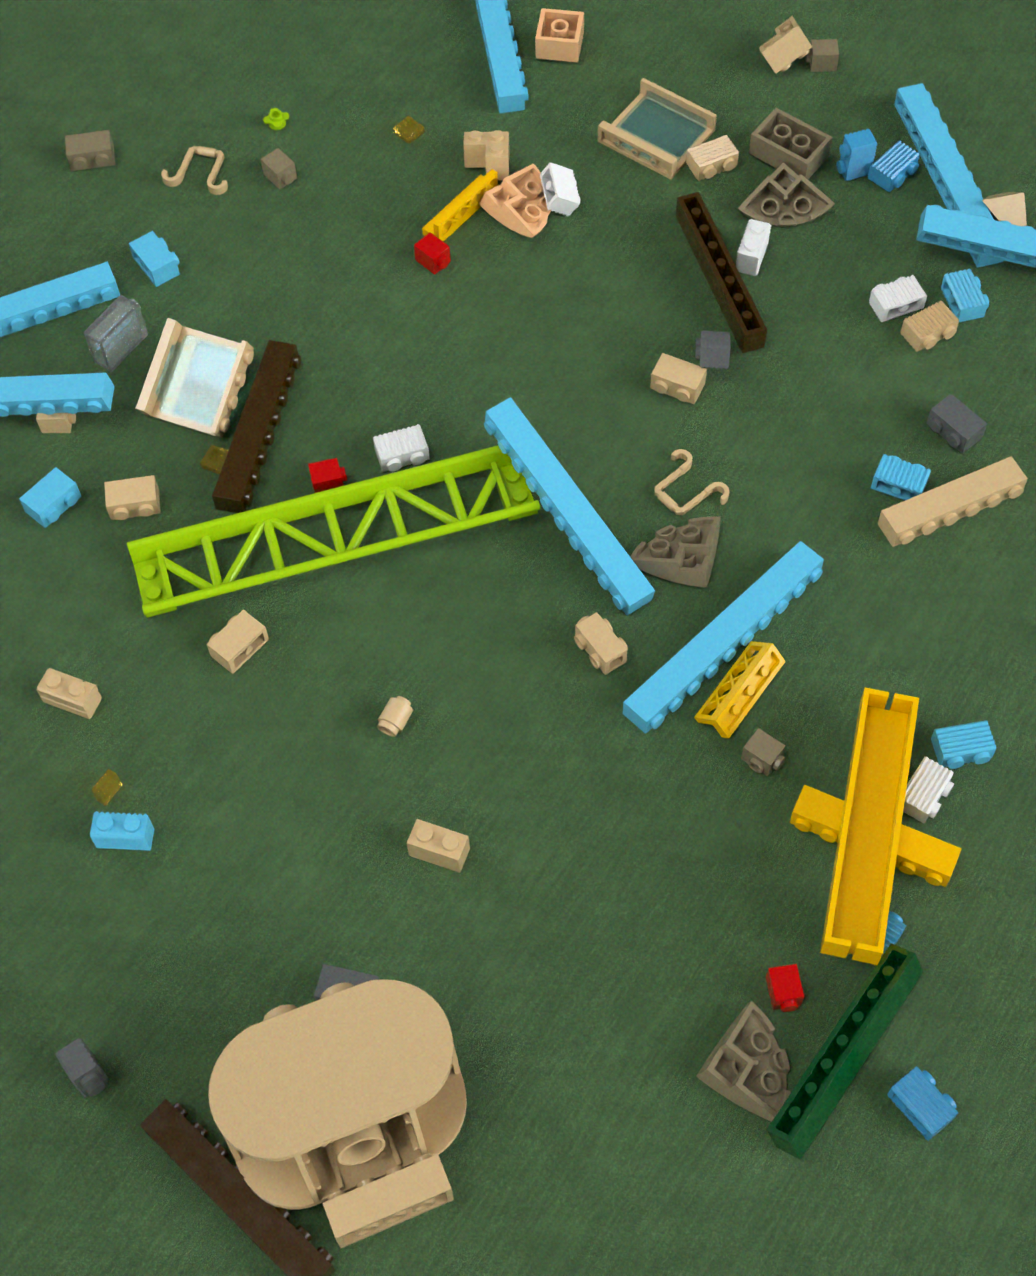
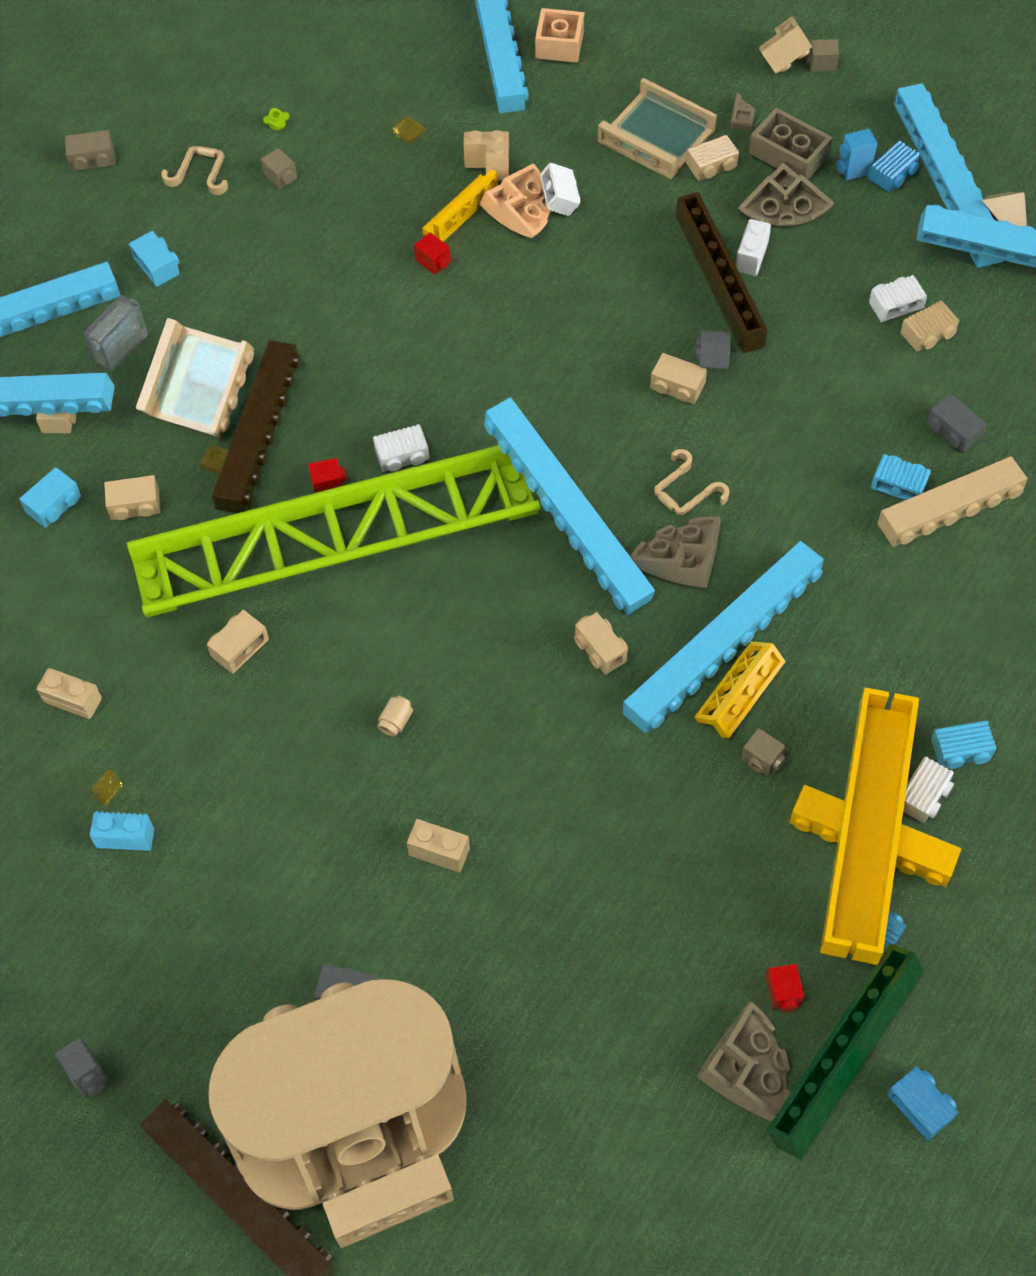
medium azure brick [941,268,989,322] -> none
none -> dark tan tile [730,93,755,131]

